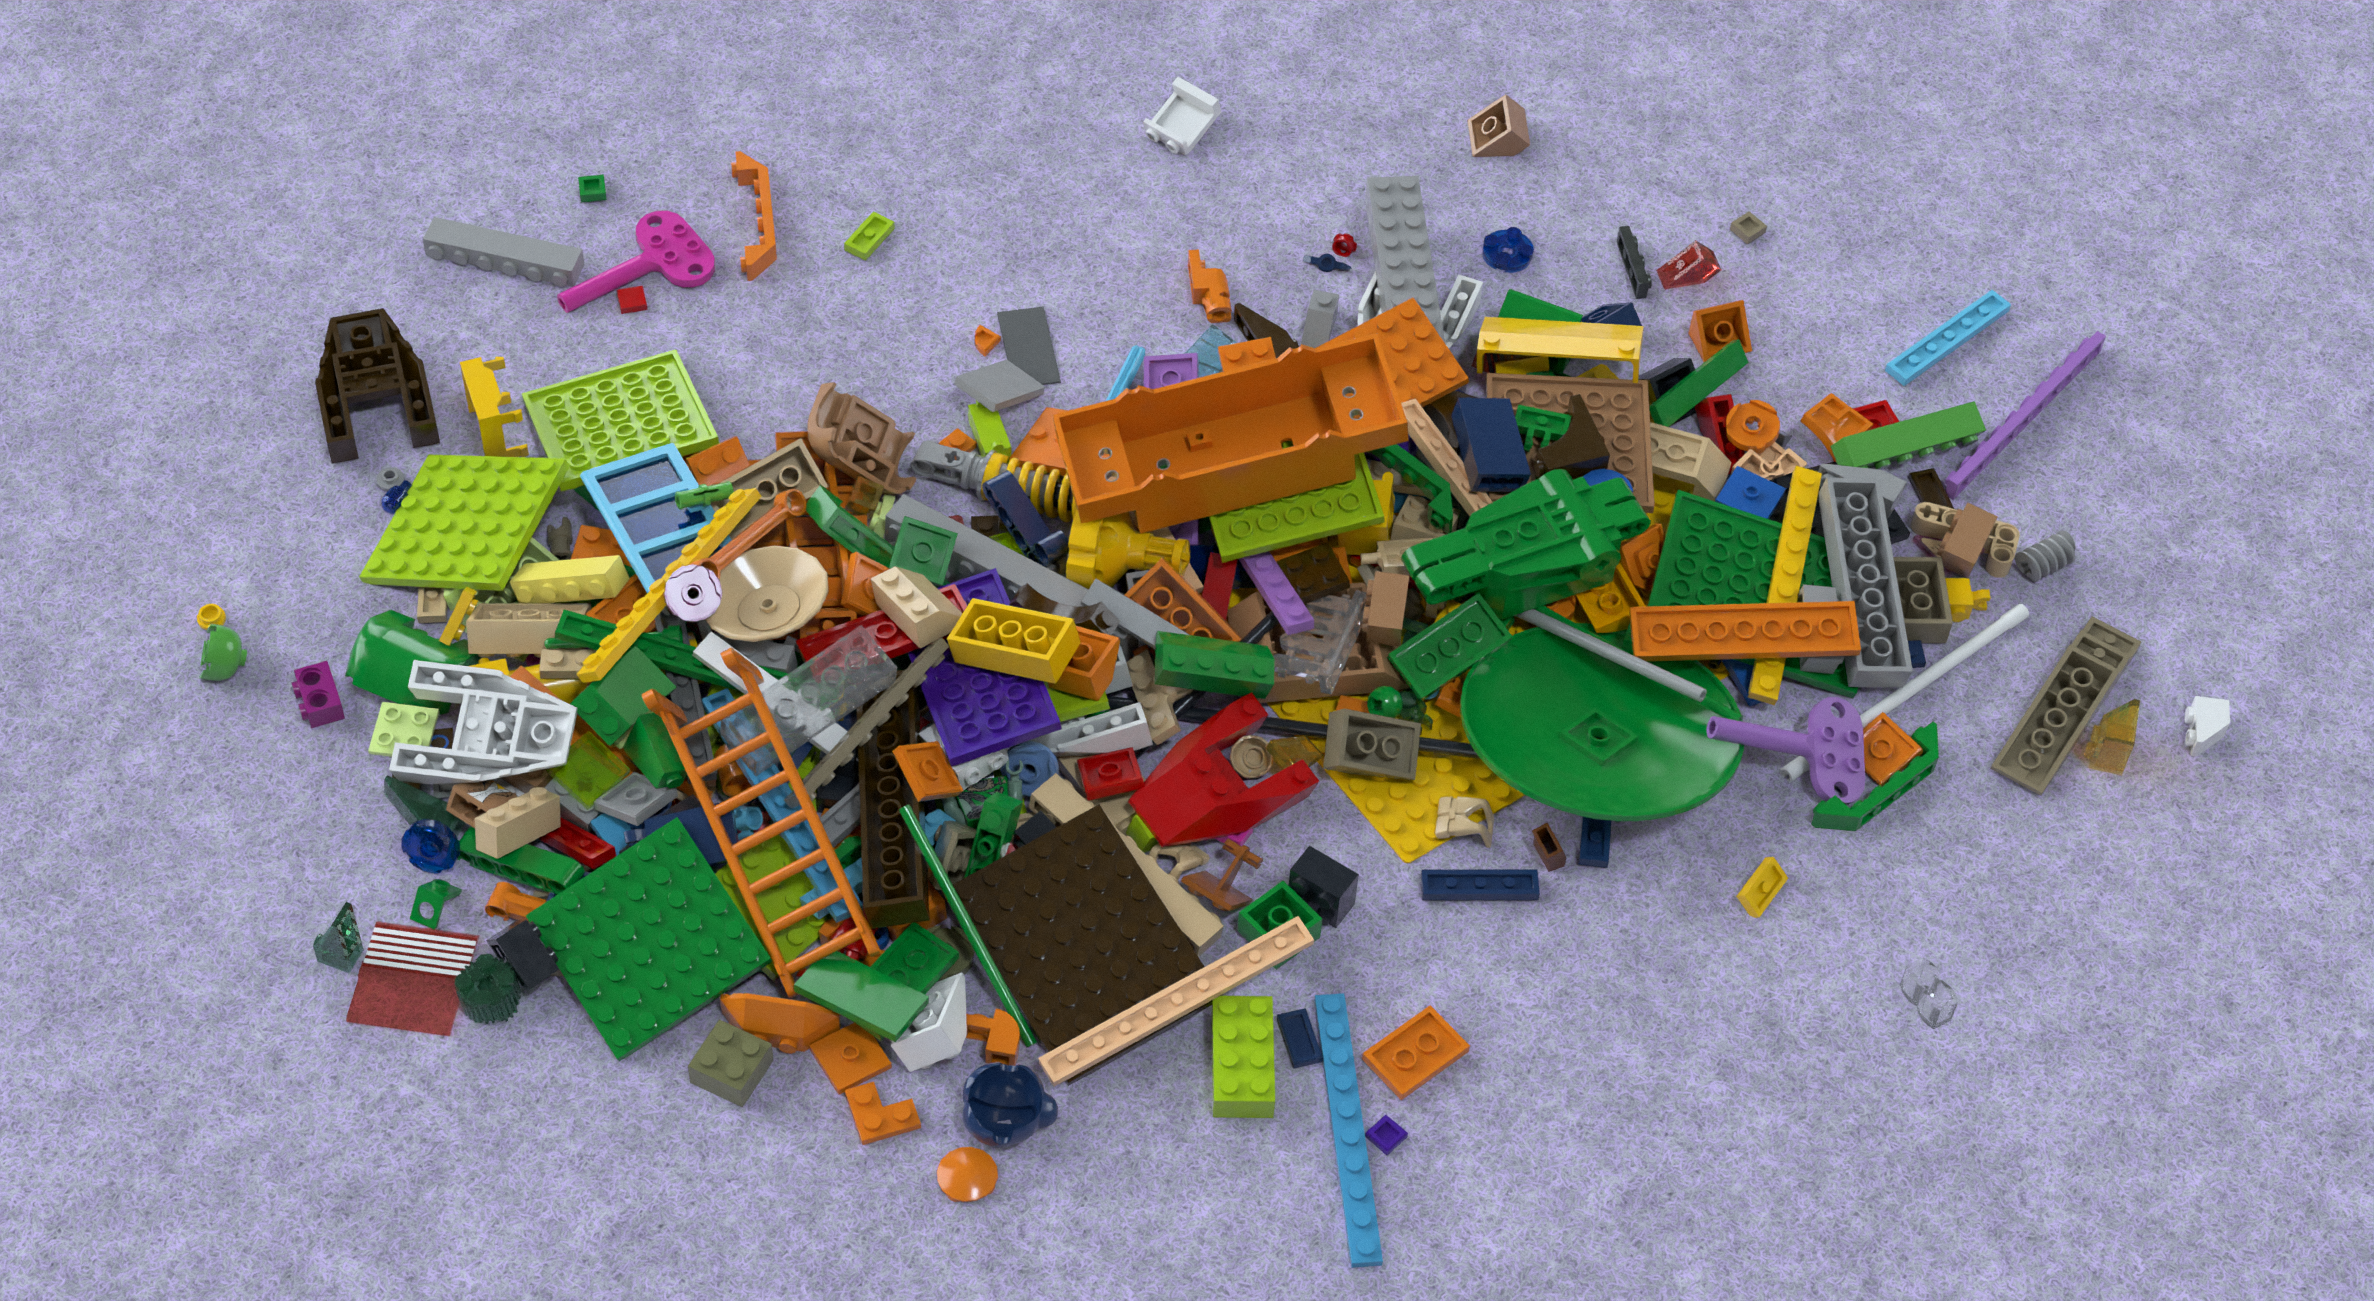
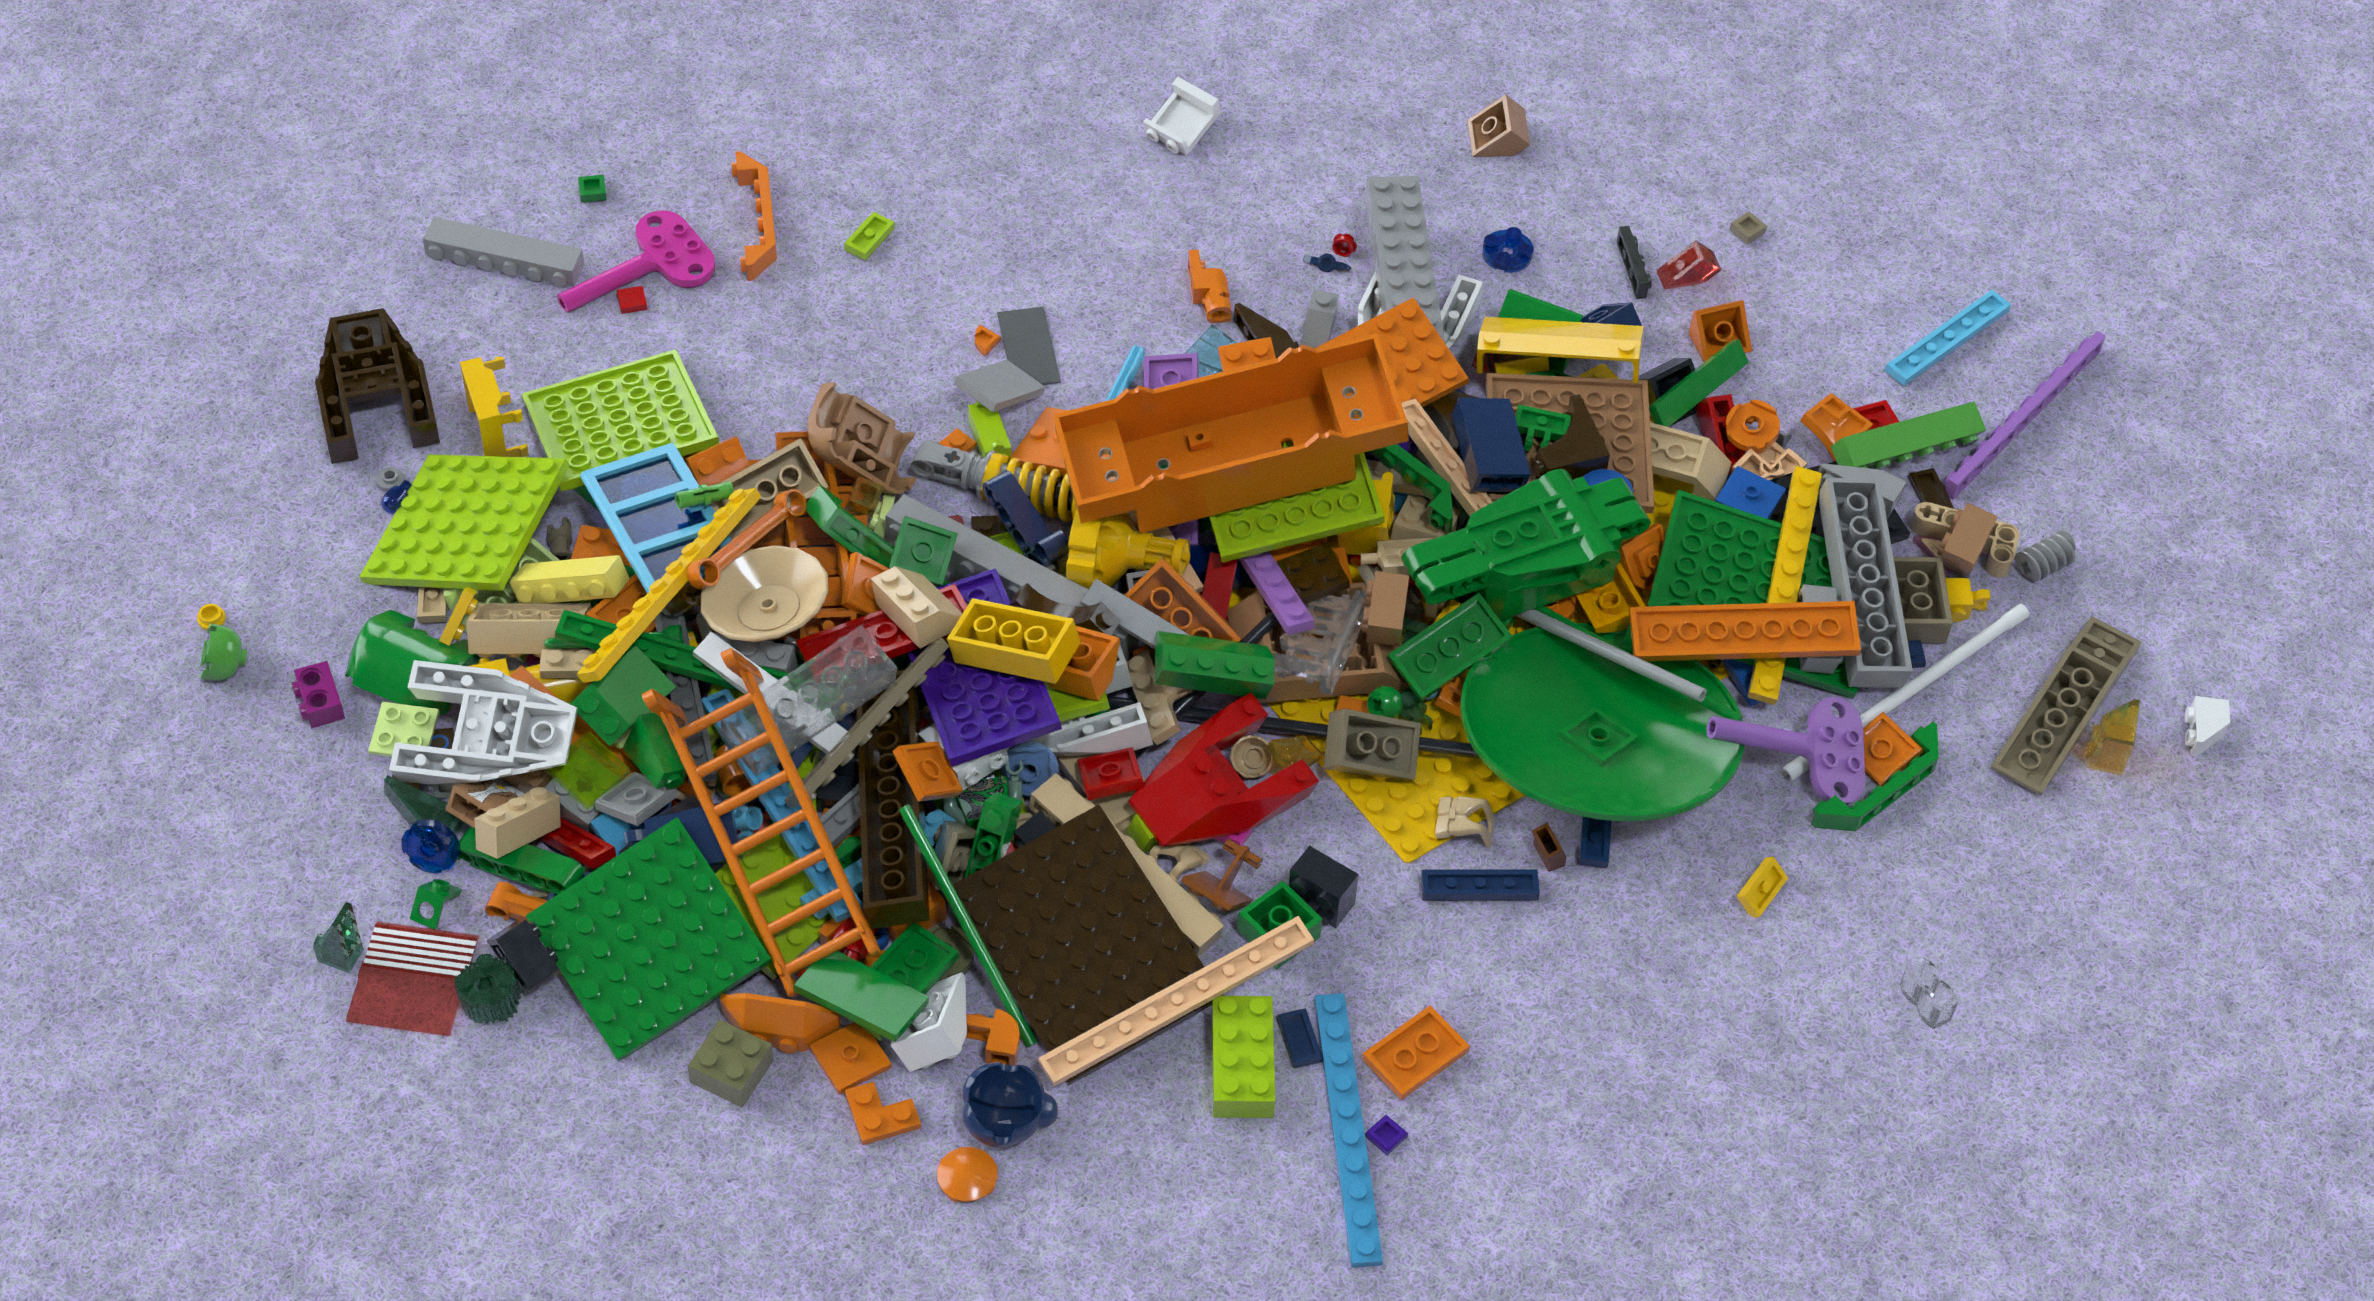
plate [664,564,723,623] -> none

